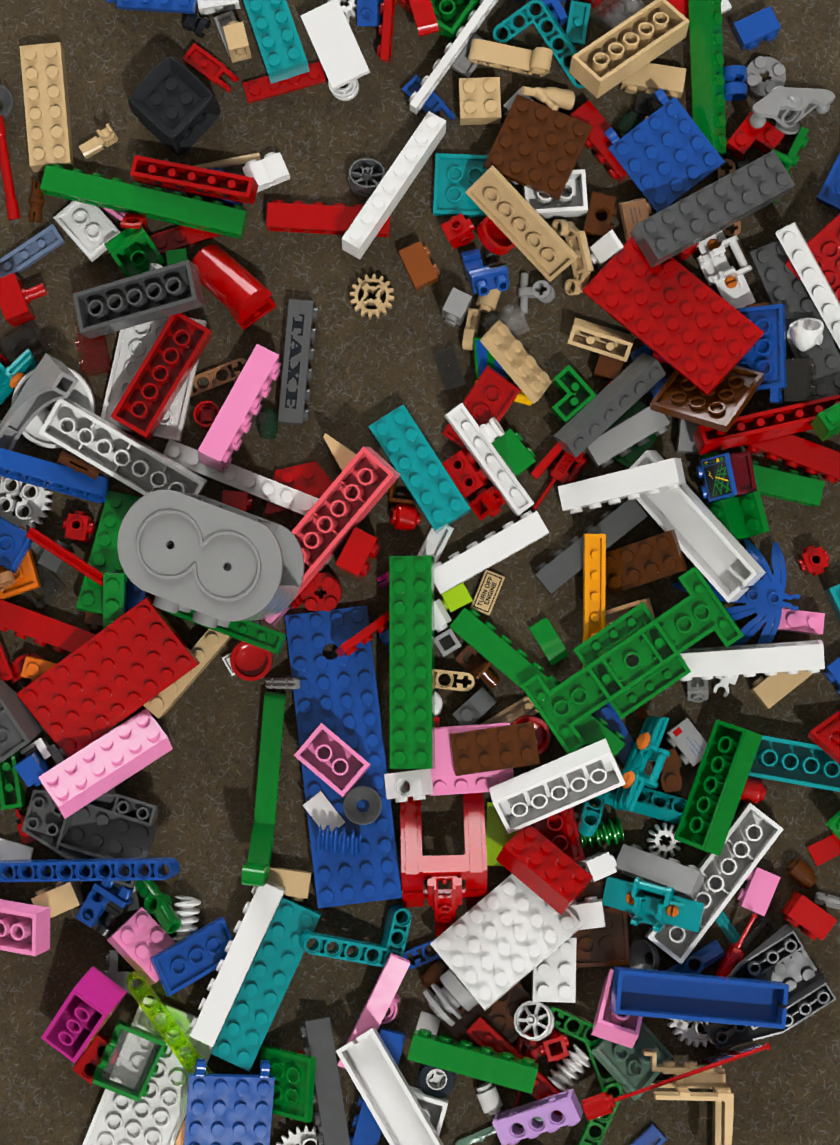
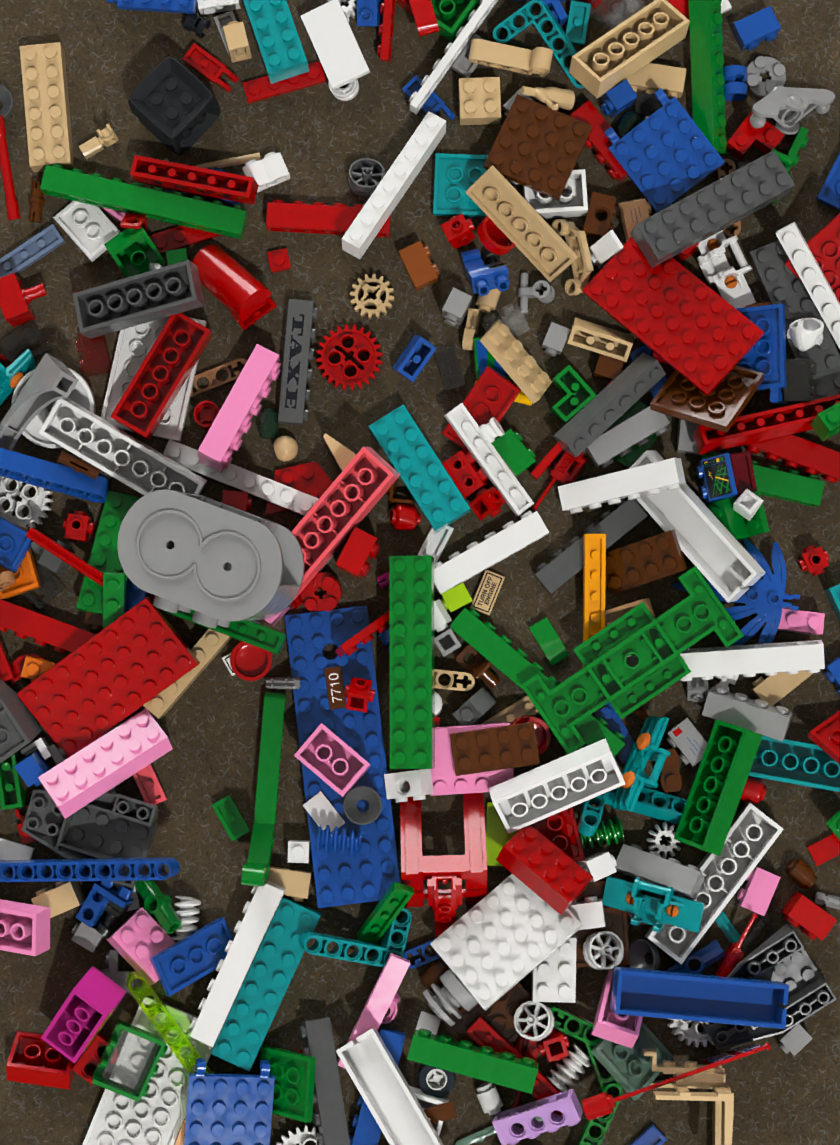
none -> red slope [6,1031,76,1090]
none -> light grey brick [71,922,104,953]
none -> coral plate [133,763,168,805]
none -> green plate [211,795,251,842]
none -> red plate [267,248,291,273]
none -> tan piece [273,435,298,462]
none -> white brick [287,840,311,863]
none -> red gear [316,324,383,391]
none -> reddish brown sticker [324,666,346,710]
none -> red brick [344,677,375,713]
none -> green plate [357,882,414,944]
none -> blue brick [392,335,437,382]
none -> reddish brown sticker [424,1101,457,1125]
none -> light grey brick [541,322,571,356]
none -> white wheel [583,931,624,970]
none -> blue brick [600,79,638,119]
none -> light grey brick [702,686,793,742]
none -> white slope [733,489,764,521]
none -> light grey brick [777,1024,813,1056]

